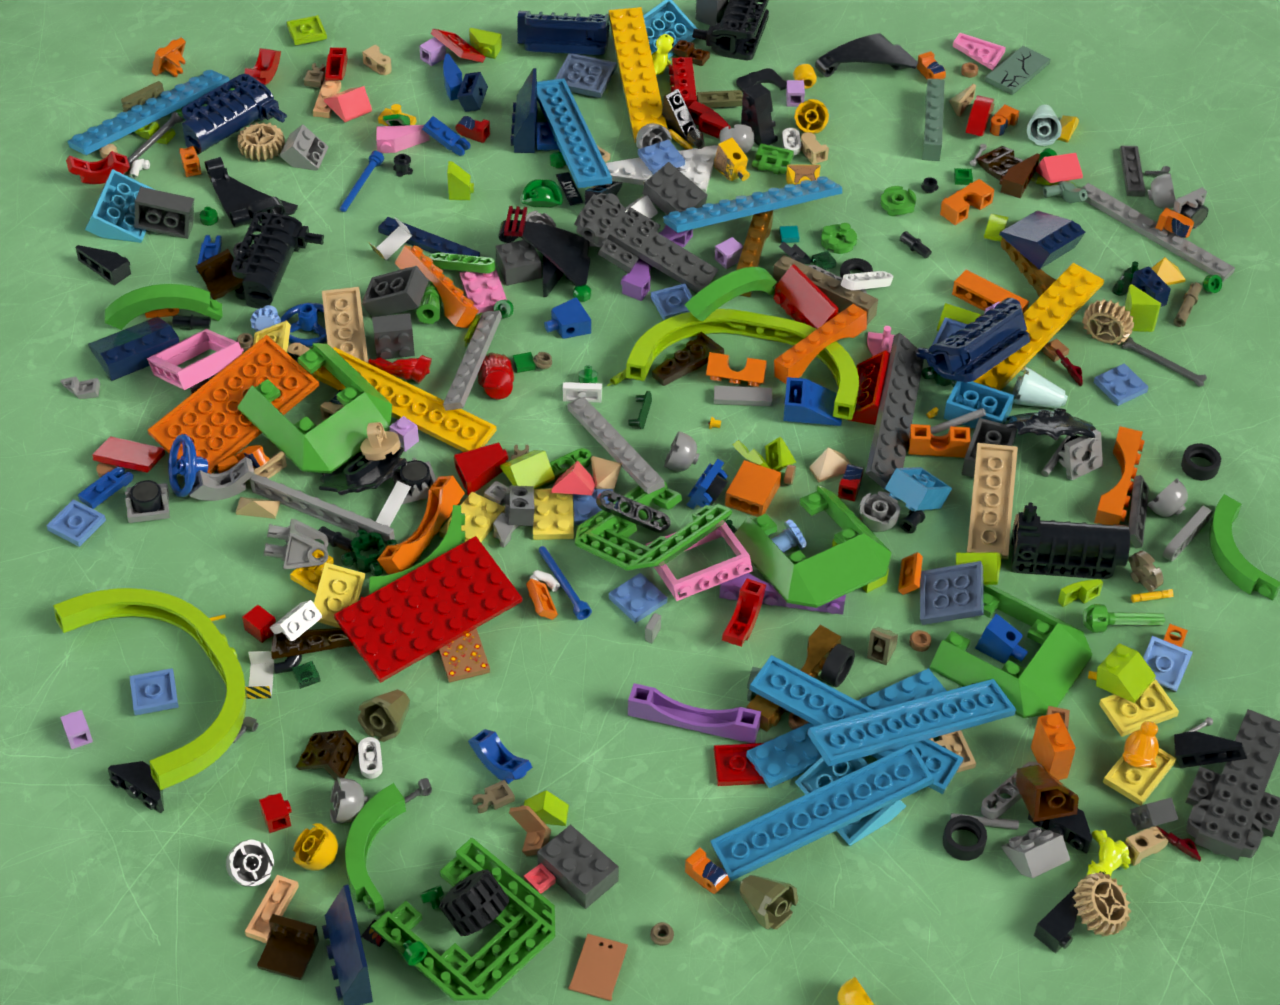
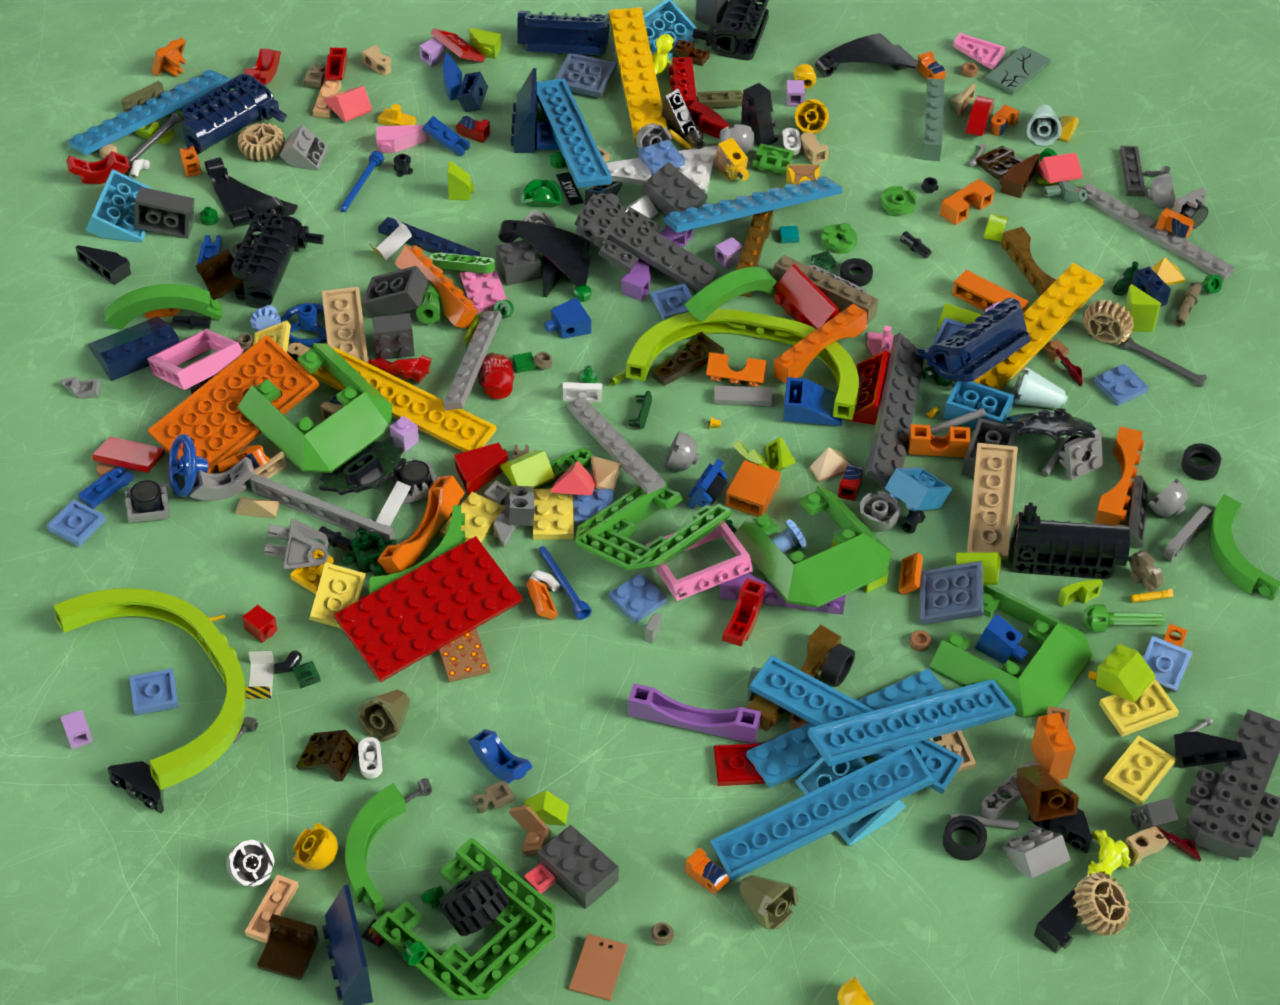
red brick [259,793,292,833] -> none
white bracket [270,600,322,641] -> none
dark brown wing [271,628,353,659] -> none
lime plate [287,15,327,45] -> none
light grey cylinder [330,778,368,824] -> none
tan tile [360,422,401,461] -> none
green slope [383,114,410,126] -> none
dark red tile [504,206,528,237] -> none
black beam [596,490,671,533] -> none
black piece [736,68,787,92] -> none
black slope [779,241,813,264] -> none
medium nougat tile [784,464,796,485] -> none
white beam [841,271,893,290] -> none
dark tan slope [867,627,898,665] -> none
green tile [954,168,973,185] -> none
dark blue slope [999,211,1086,270] -> none
light orange hair [1122,721,1159,768] -> none

